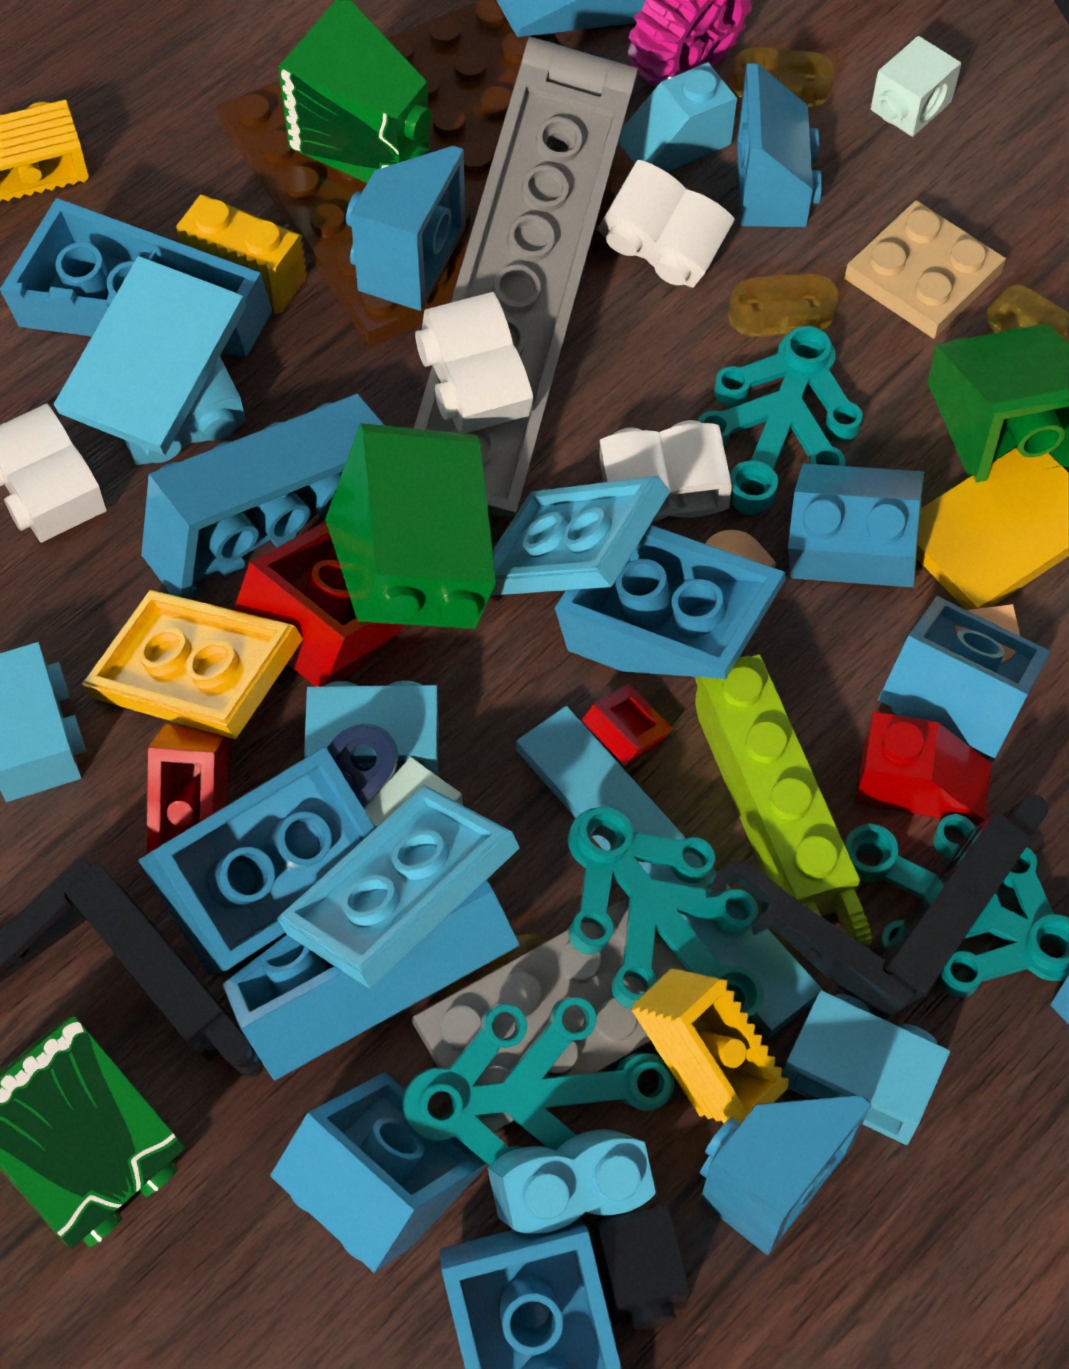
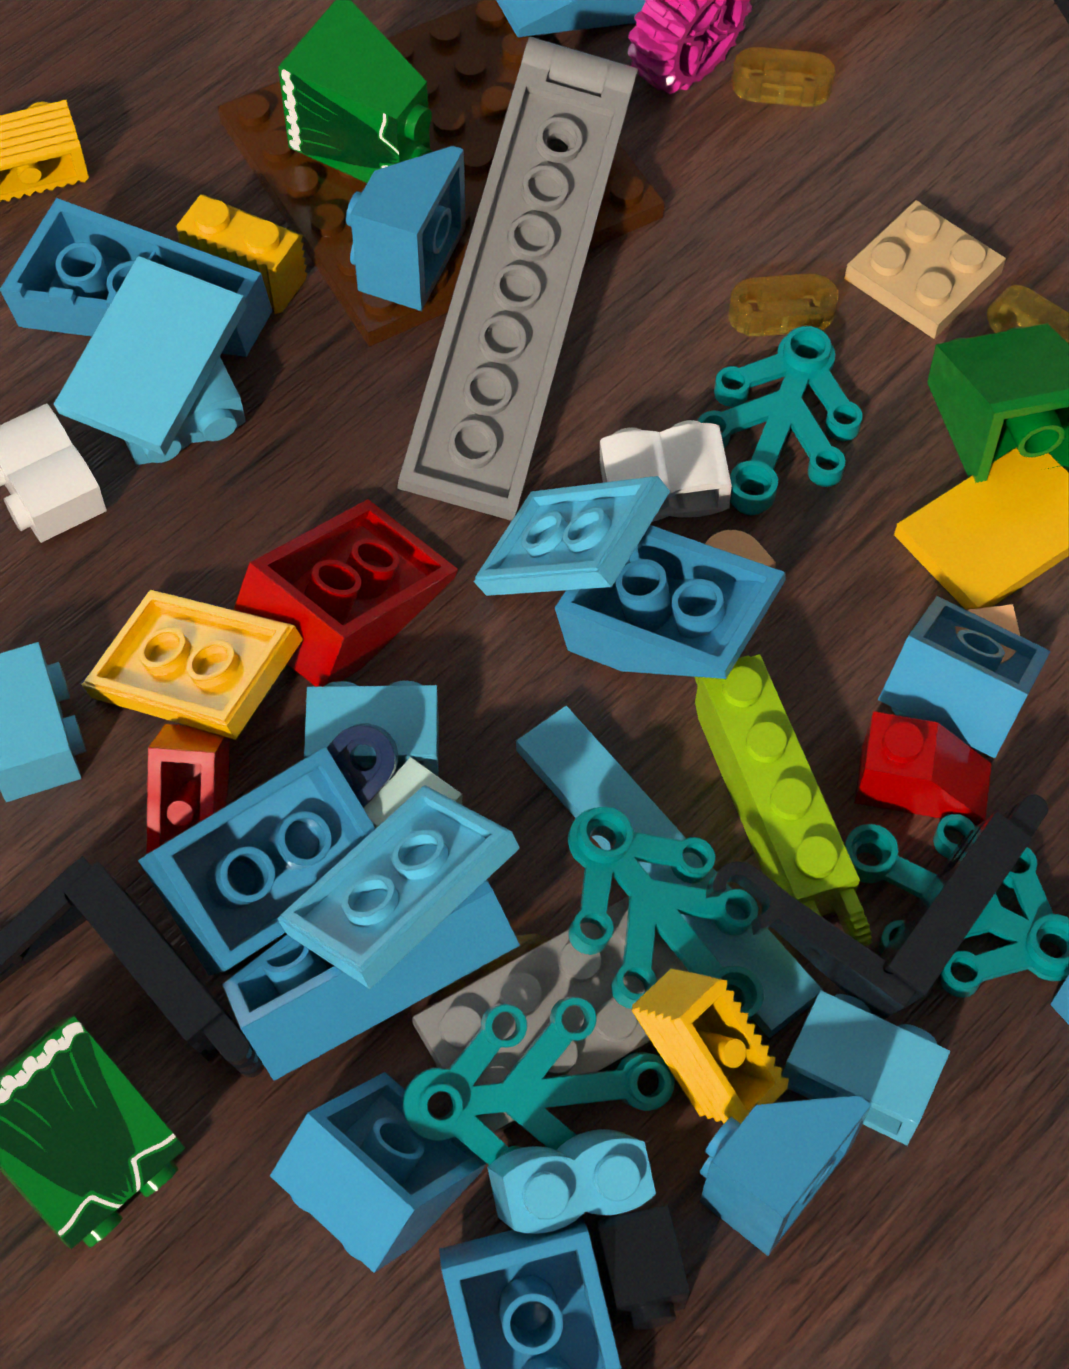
dark azure wedge [141,394,385,599] -> none
green slope [325,423,496,629] -> none
white brick [415,292,533,434] -> none
red plate [582,684,673,766] -> none
white brick [597,160,735,288] -> none
medium azure slope [618,62,737,172] -> none
dark azure slope [736,63,822,227] -> none
dark azure slope [788,464,924,588] -> none
light aqua brick [870,36,961,137] -> none

